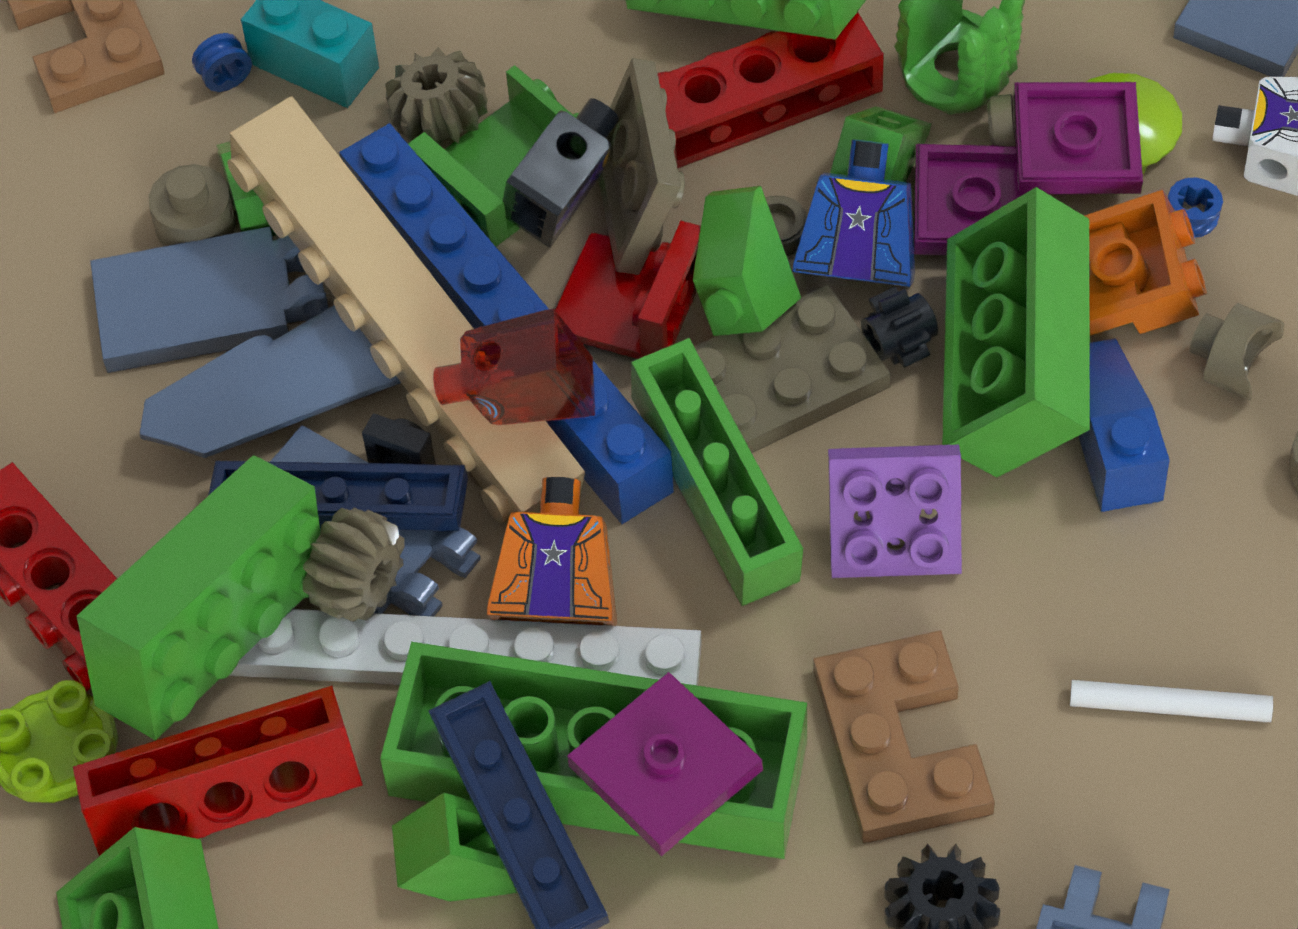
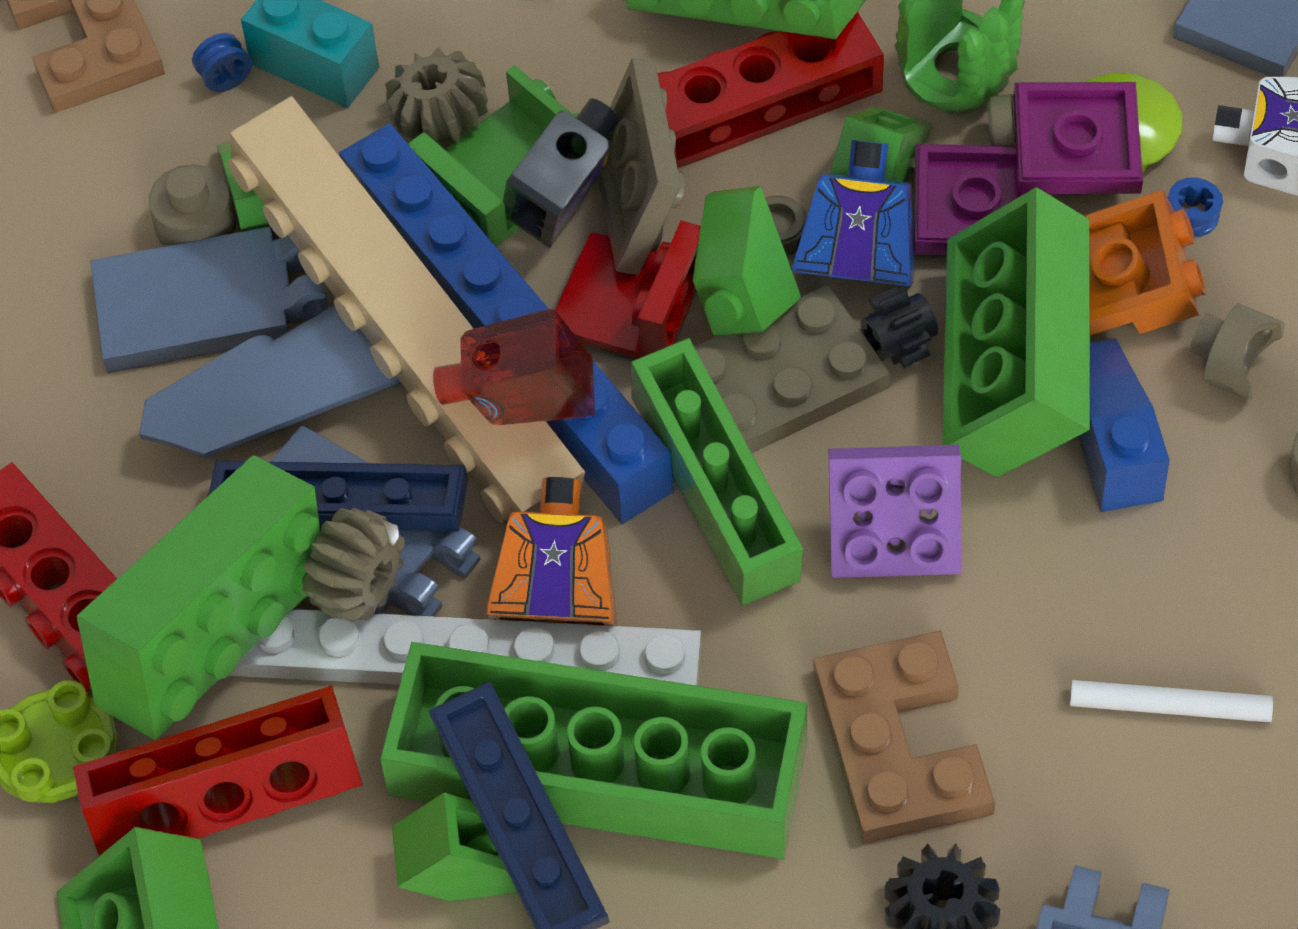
black plate [362,413,436,464] -> none
magenta plate [567,672,763,856] -> none

